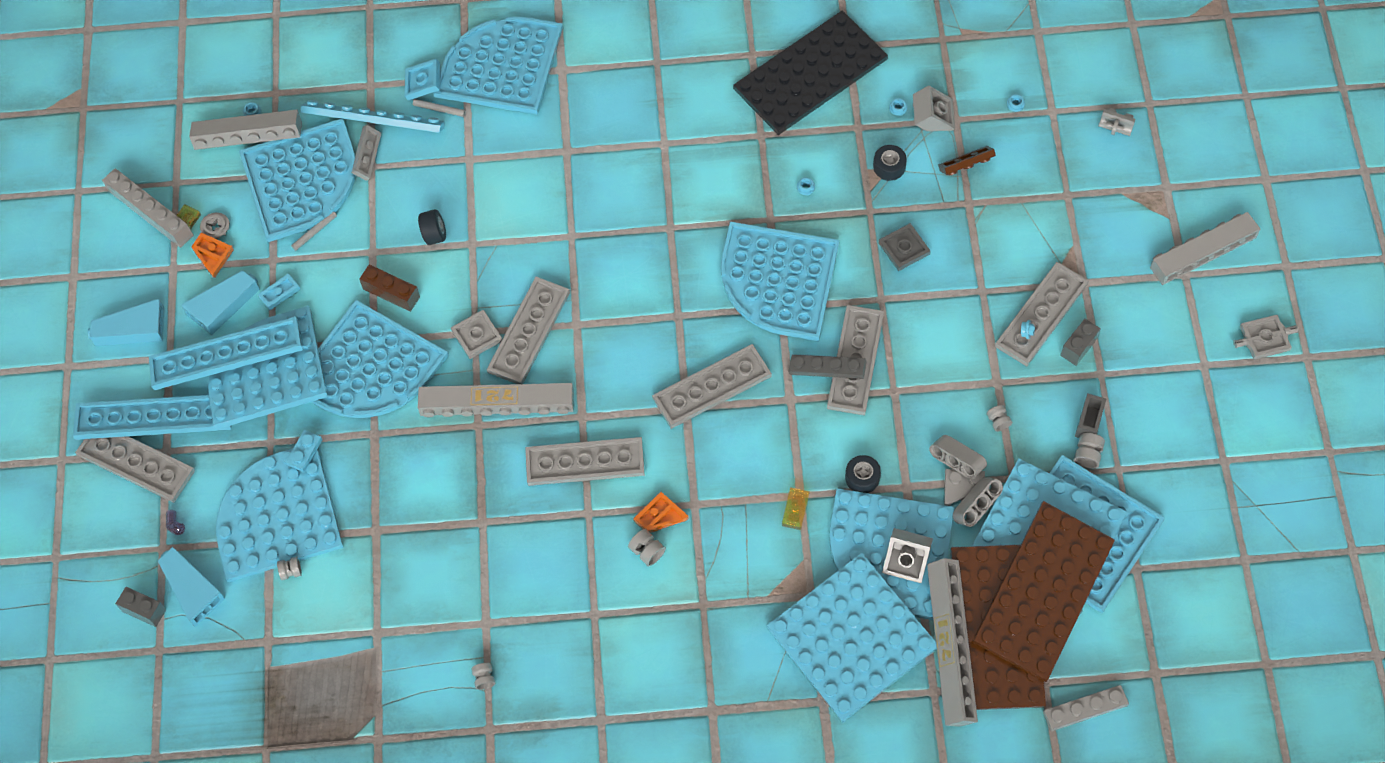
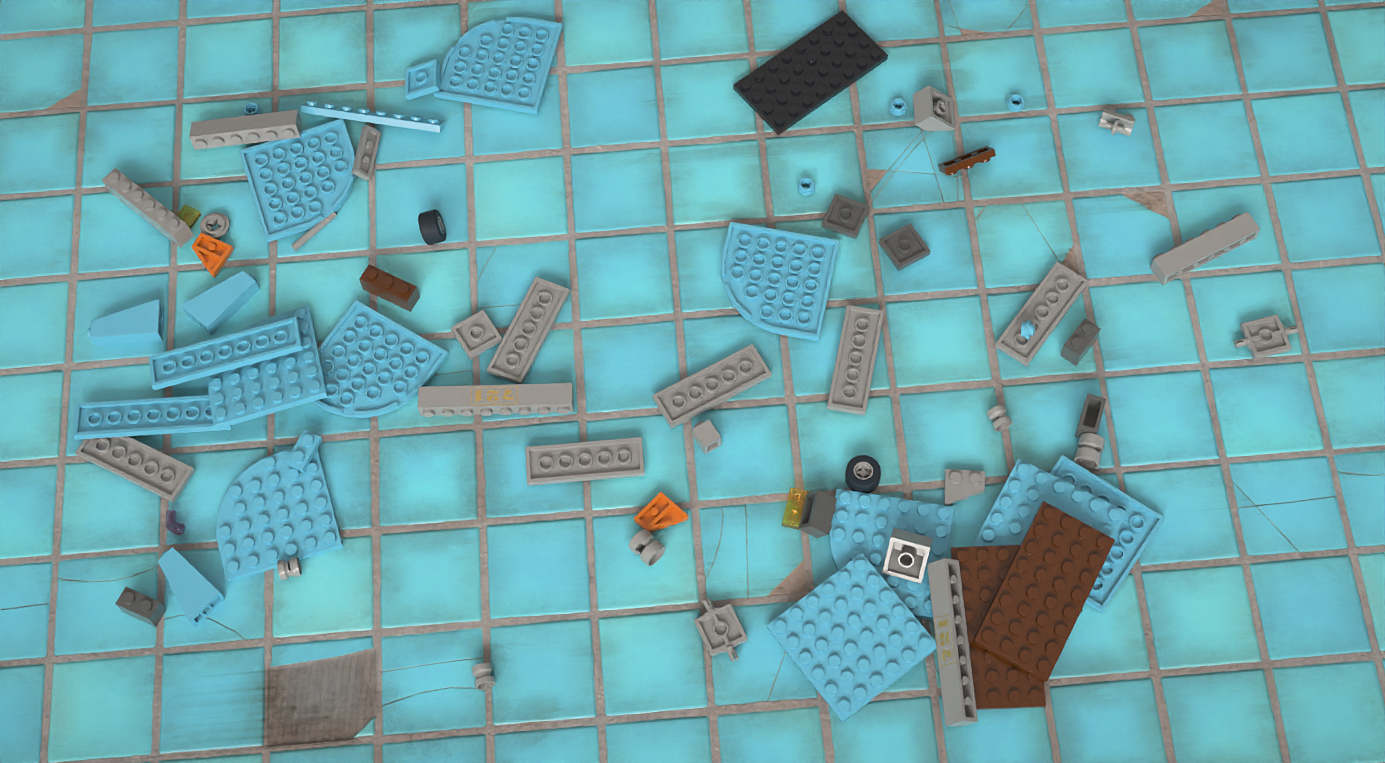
medium azure plate [258,274,300,311] -> none
light grey bar [413,99,466,117] -> none
dark grey plate [788,354,867,379] -> none
black wheel [873,145,907,181] -> none
light grey beam [929,435,987,479] -> none
light grey beam [953,477,1003,527] -> none
light grey plate [1043,685,1129,732] -> none
none -> light grey brick [692,420,721,454]
none -> light grey plate [694,598,748,662]
none -> dark grey piece [798,489,837,538]
none -> dark grey plate [822,194,870,239]

